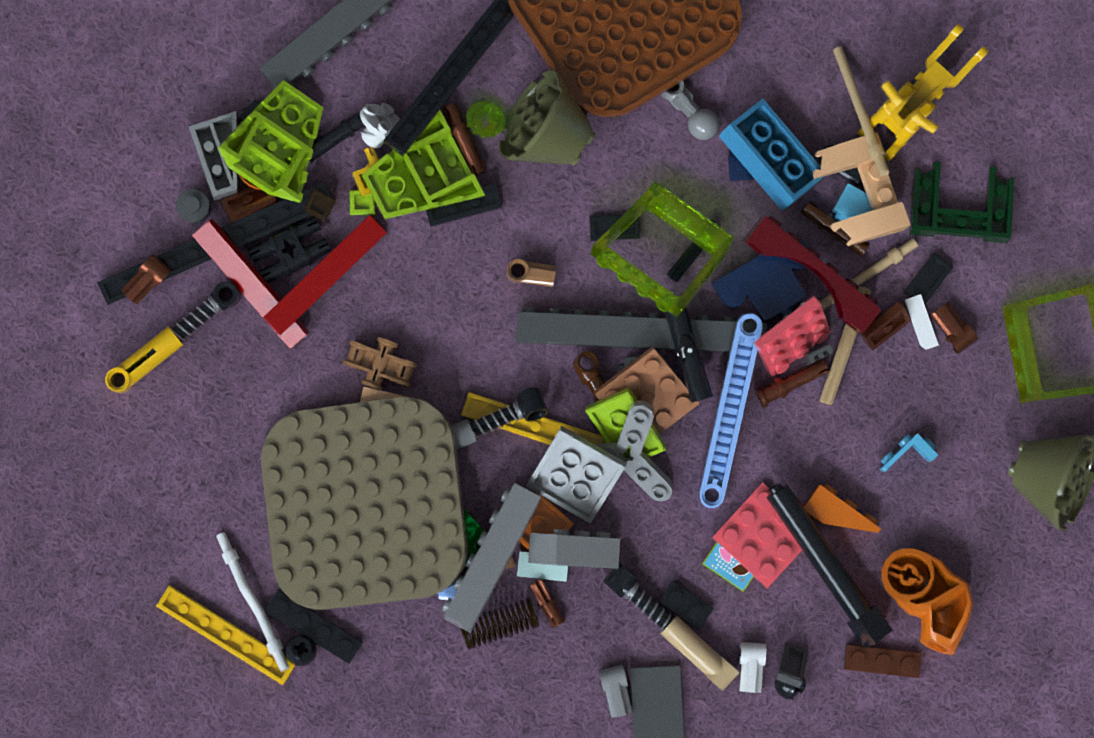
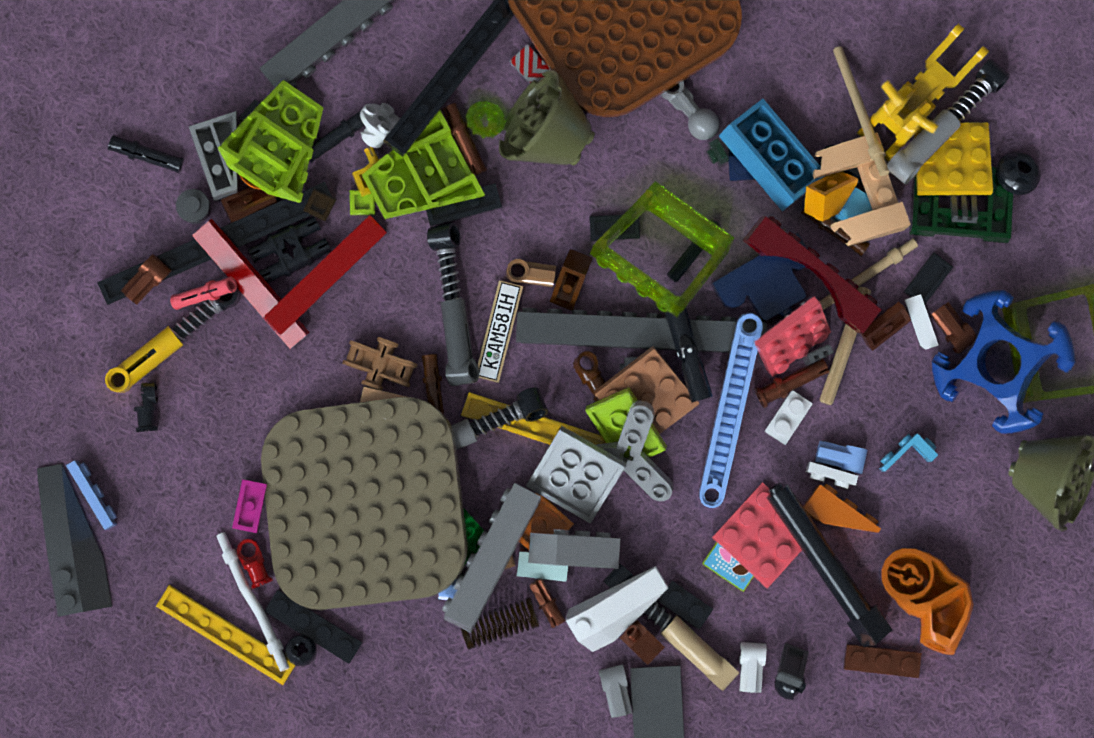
none -> dark grey wedge [37,464,112,617]
none -> light blue plate [66,460,117,530]
none -> black pin [108,135,184,173]
none -> black connector [134,382,158,432]
none -> coral pin [170,277,237,310]
none -> dark pink plate [232,479,267,533]
none -> red connector [237,538,273,589]
none -> reddish brown pin [421,354,444,414]
none -> piece [427,223,479,386]
none -> tile [478,280,523,383]
none -> tile [509,44,550,84]
none -> reddish brown slope [549,249,593,311]
none -> white wedge [566,566,668,652]
none -> copper brick [620,620,665,665]
none -> clear green plate [706,138,729,167]
none -> white plate [764,390,813,445]
none -> light orange slope [804,171,858,221]
none -> white plate [805,462,858,489]
none -> light blue piece [815,441,868,474]
none -> piece [887,59,1010,184]
none -> yellow plate [914,123,993,195]
none -> blue piece [932,290,1075,434]
none -> dark grey tile [950,195,978,223]
none -> black piece [996,151,1041,195]

